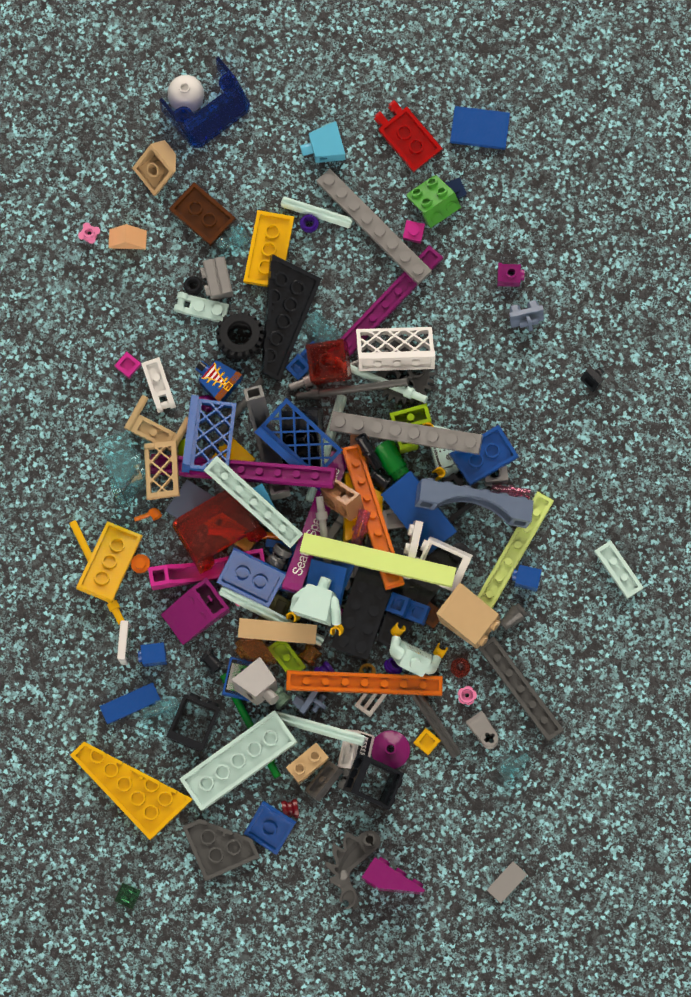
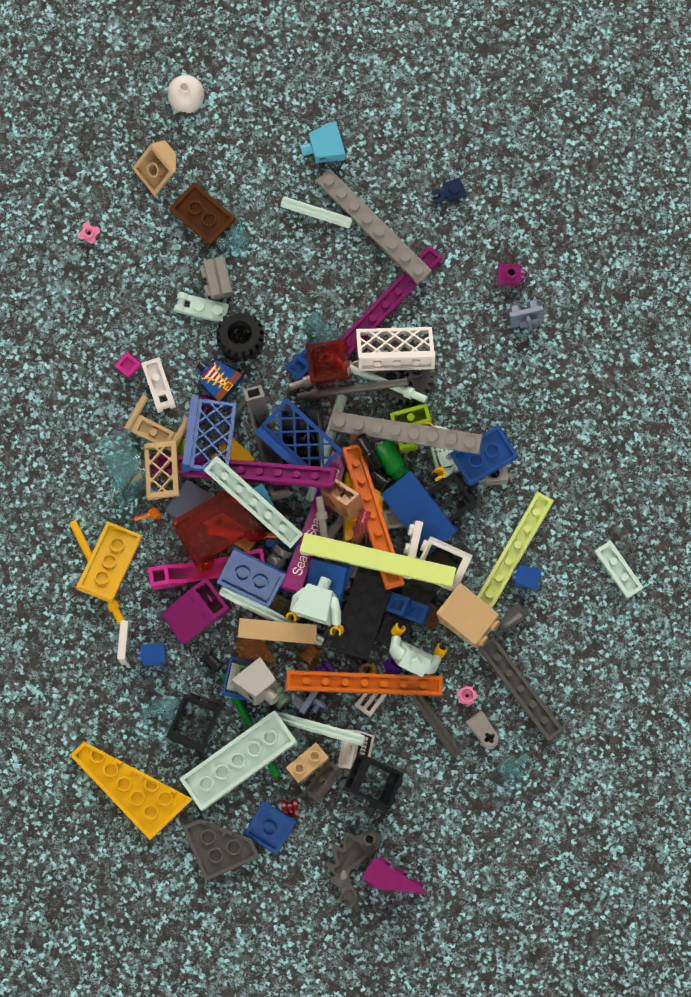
blue tile [99,682,161,724] -> none
light nougat slope [108,224,147,250] -> none
clear green tile [115,883,141,909] -> none
orange plate [131,554,150,574] -> none
clear blue windscreen [159,56,250,148] -> none
black plate [184,276,203,295] -> none
yellow plate [243,210,294,287] -> none
black wing [261,254,321,381] -> none
lime plate [267,641,306,672] -> none
dark purple plate [300,214,319,233] -> none
magenta dish [371,730,410,769] -> none
red tile [374,100,443,173] -> none
dark pink plate [403,220,425,244] -> none
bright green bracket [407,175,461,228] -> none
yellow tile [413,728,441,756] -> none
sand blue arch [415,478,534,528] -> none
blue tile [450,106,510,150] -> none
clear red plate [451,658,470,678] -> none
light grey tile [486,861,528,904] -> none
clear pink pin [491,484,531,500] -> none
black tile [580,366,605,392] -> none

